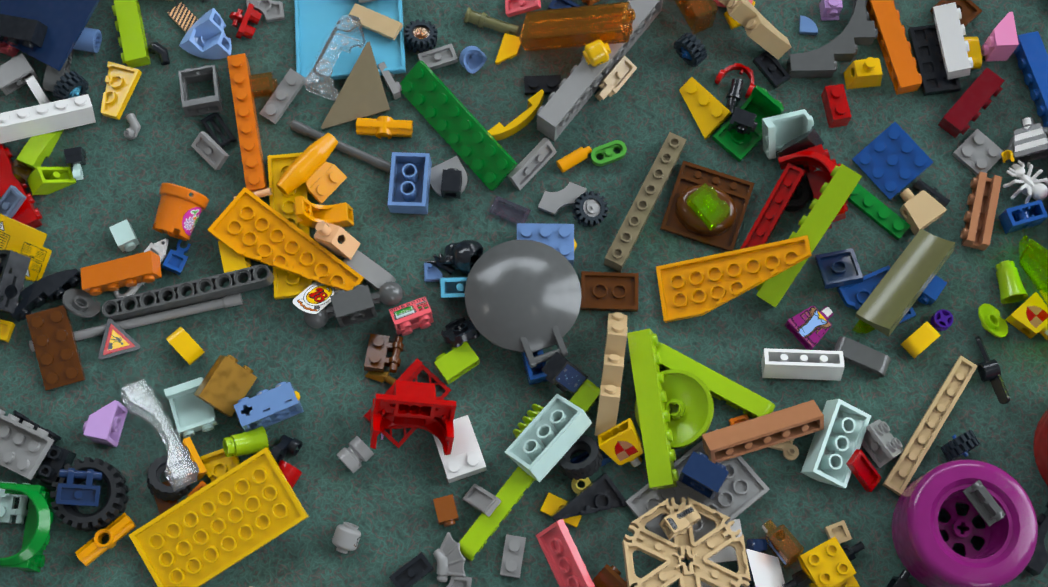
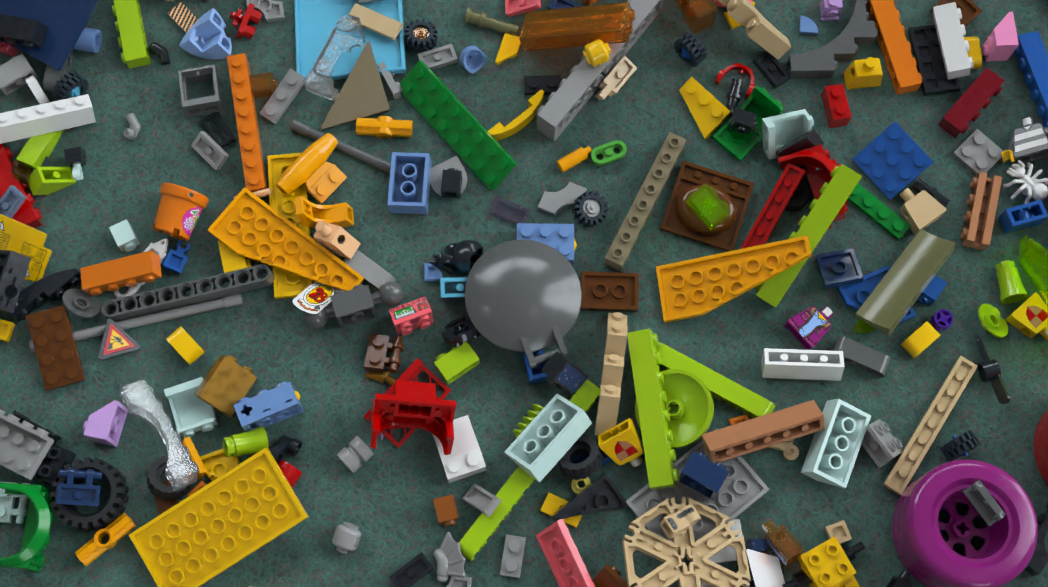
yellow wing [101,61,142,120] -> none
light grey plate [508,137,557,190] -> none
red tile [846,449,882,492] -> none

